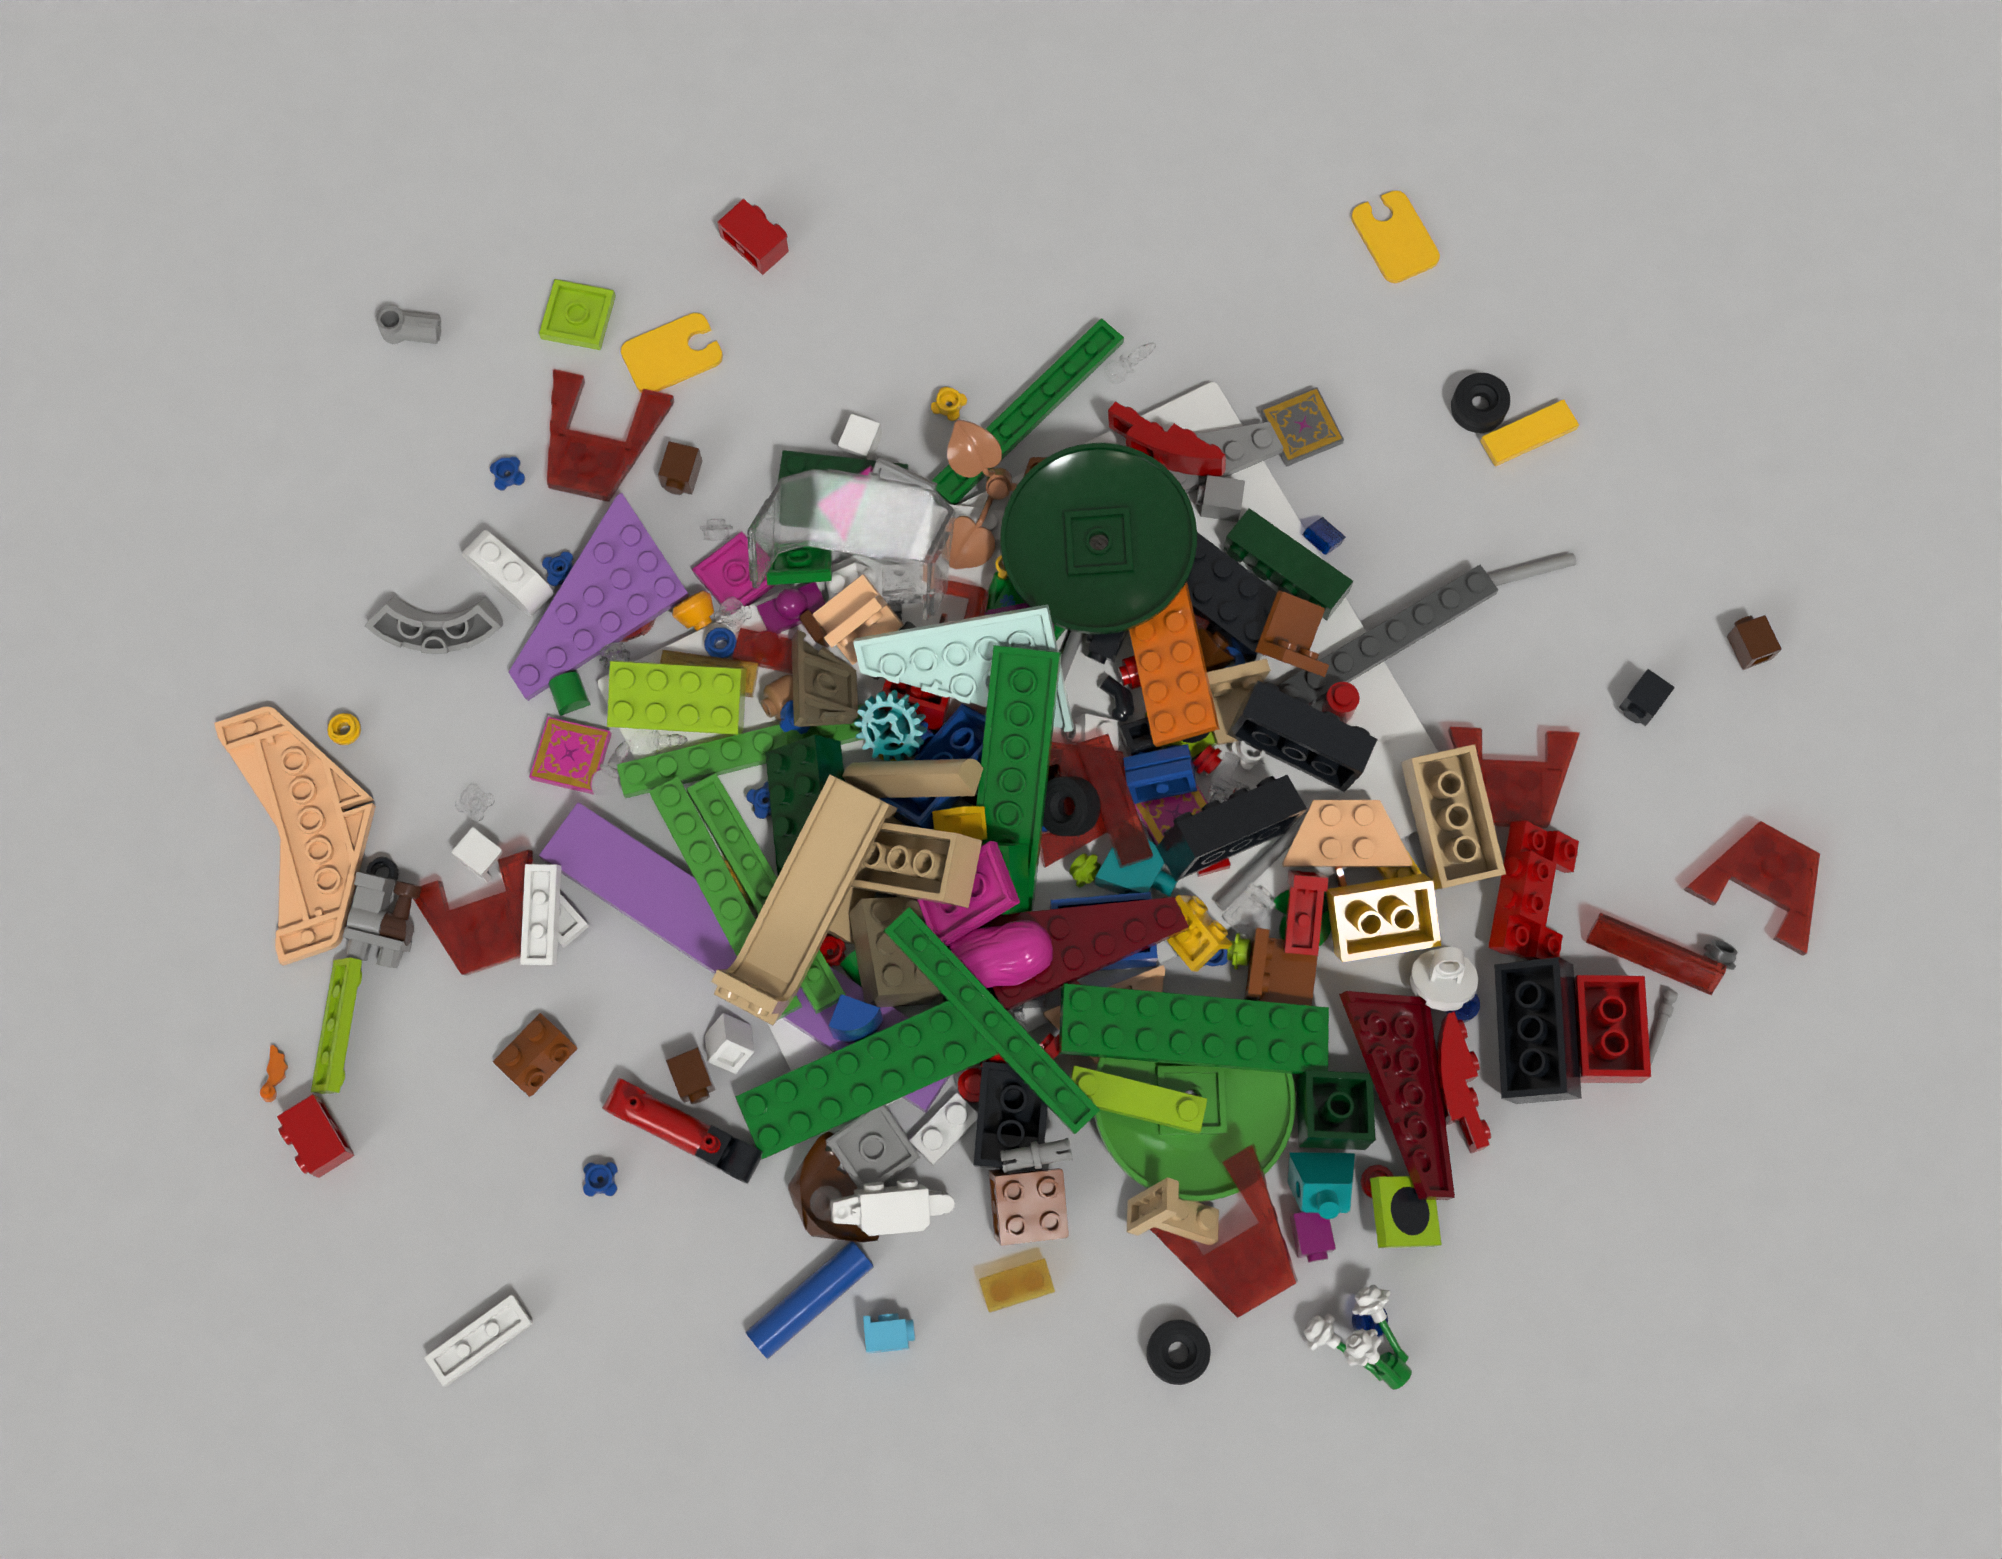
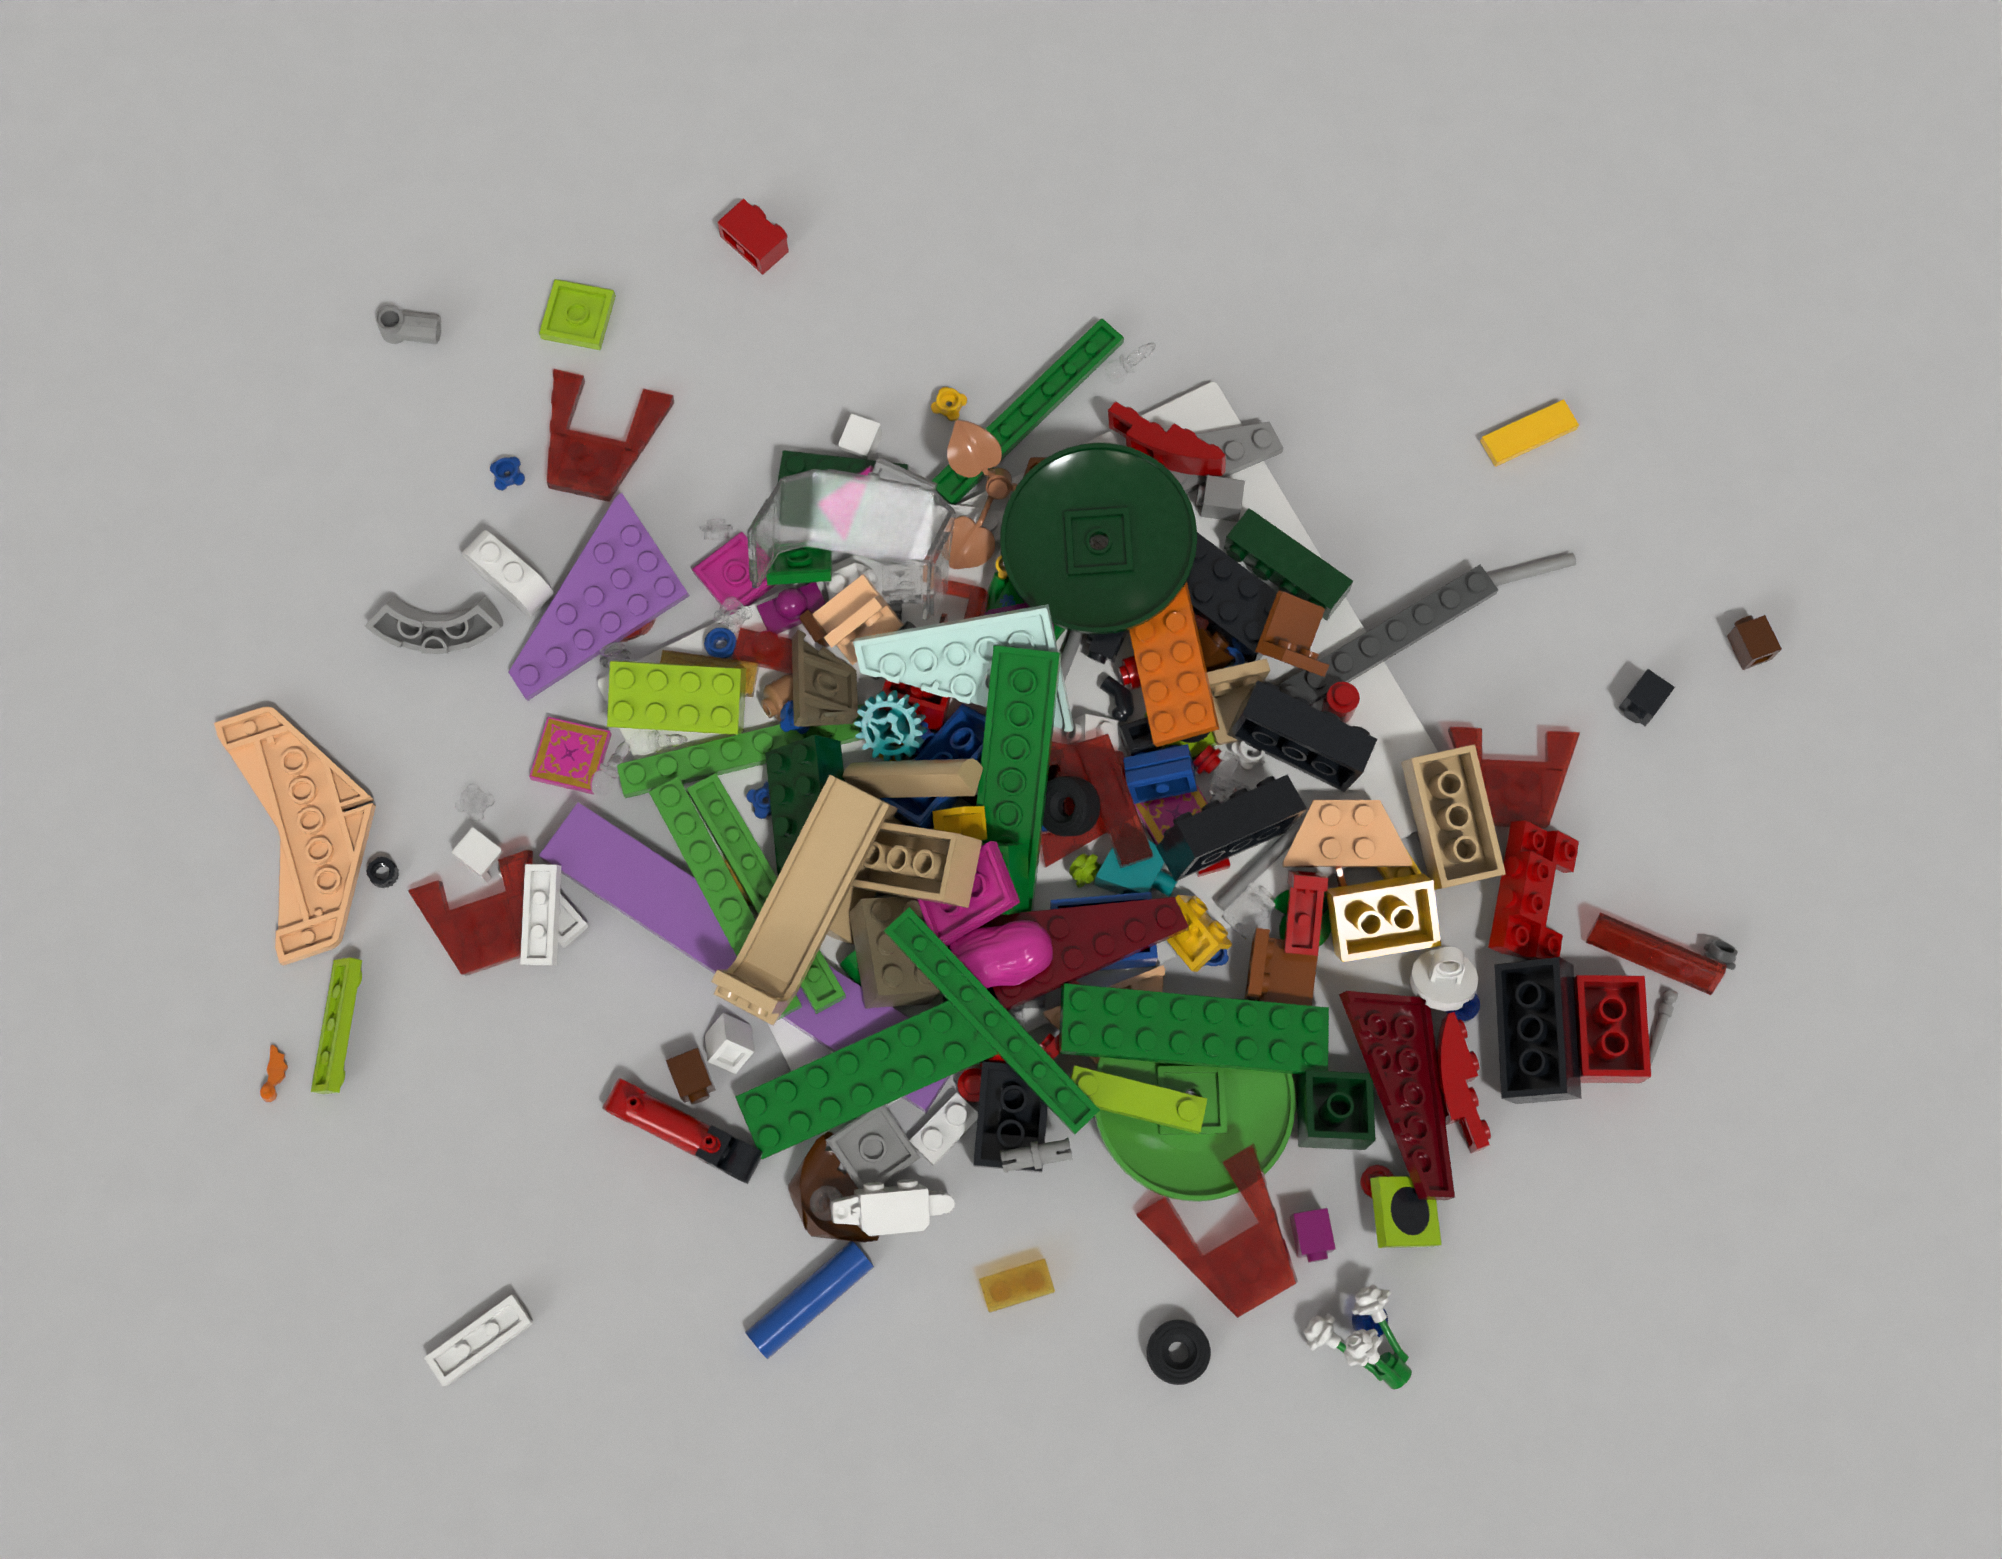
red brick [277,1094,355,1178] -> none
yellow plate [327,713,361,745] -> none
light grey hips [343,872,422,968] -> none
dark orange bracket [493,1013,577,1097] -> none
blue plate [542,552,573,586] -> none
green brick [548,672,591,716] -> none
blue plate [583,1162,618,1197] -> none
yellow piece [621,313,723,395] -> none
reddish brown brick [658,441,703,495] -> none
light orange cone [672,590,714,631] -> none
red plate [819,936,846,967] -> none
blue brick [829,994,883,1043] -> none
medium azure brick [863,1313,915,1354] -> none
bracket [988,1168,1069,1246] -> none
tan bracket [1126,1177,1219,1246] -> none
lime plate [1227,933,1251,970] -> none
tile [1260,387,1344,467] -> none
teal torso [1287,1152,1355,1219] -> none
clear blue tile [1302,517,1346,555] -> none
yellow piece [1351,190,1440,283] -> none
black tyre [1451,373,1510,433] -> none
clear red wing [1684,821,1820,956] -> none

